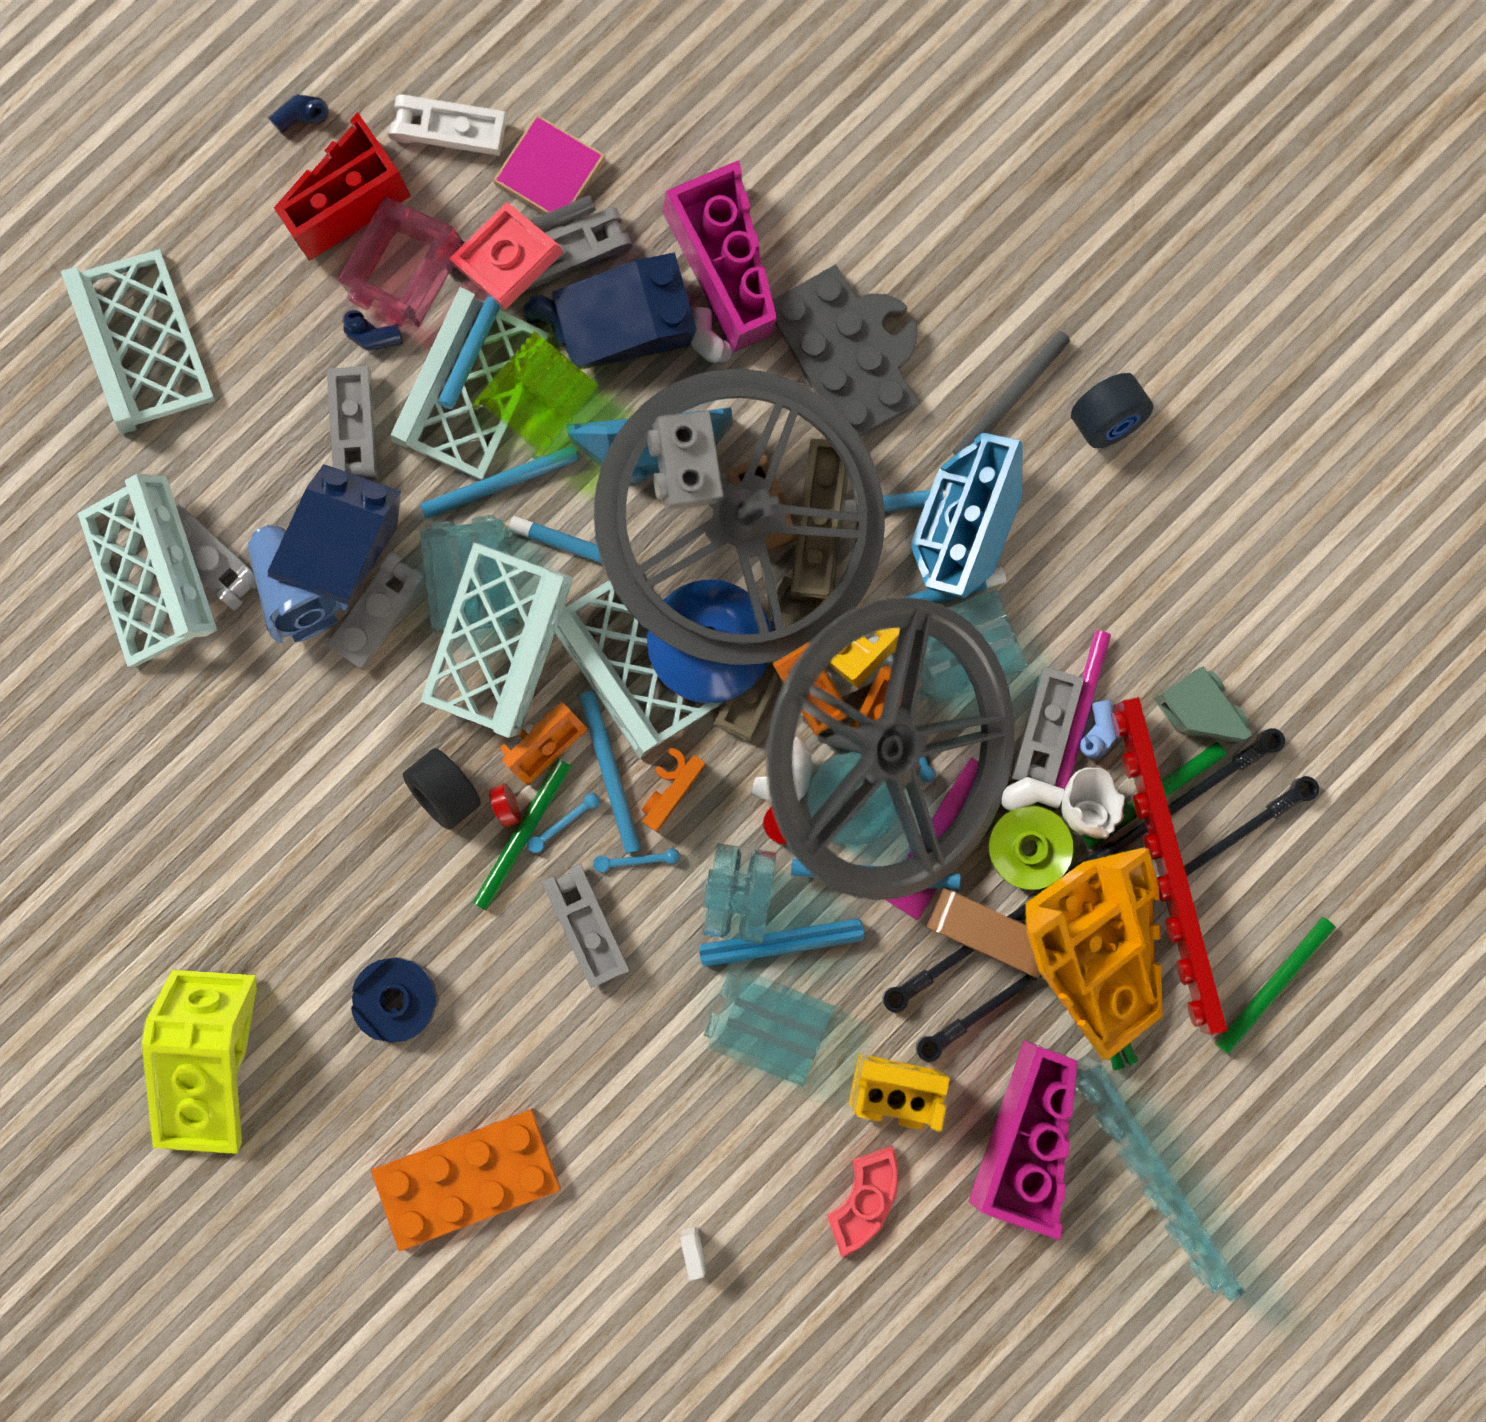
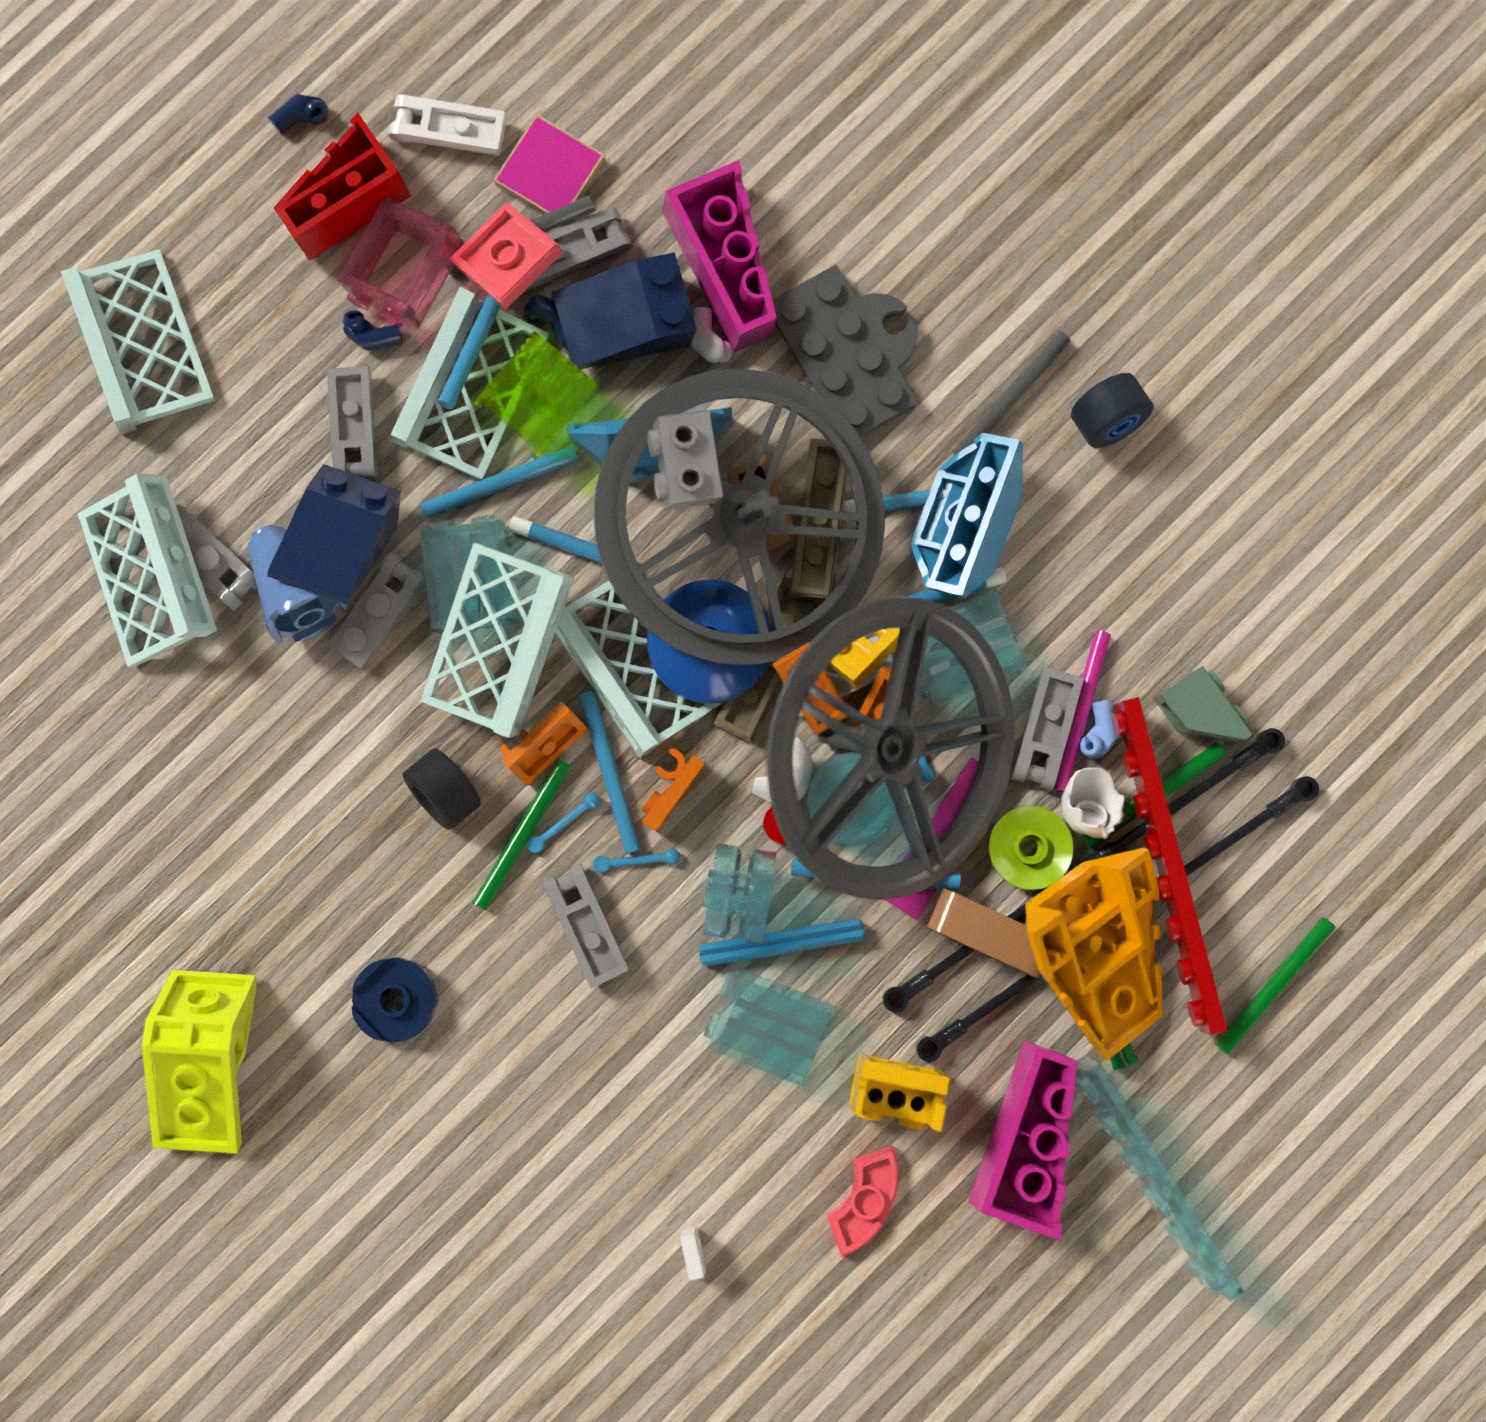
orange plate [371,1108,561,1251] -> none
red tile [489,783,521,827] -> none
white arm [1001,777,1064,811] -> none

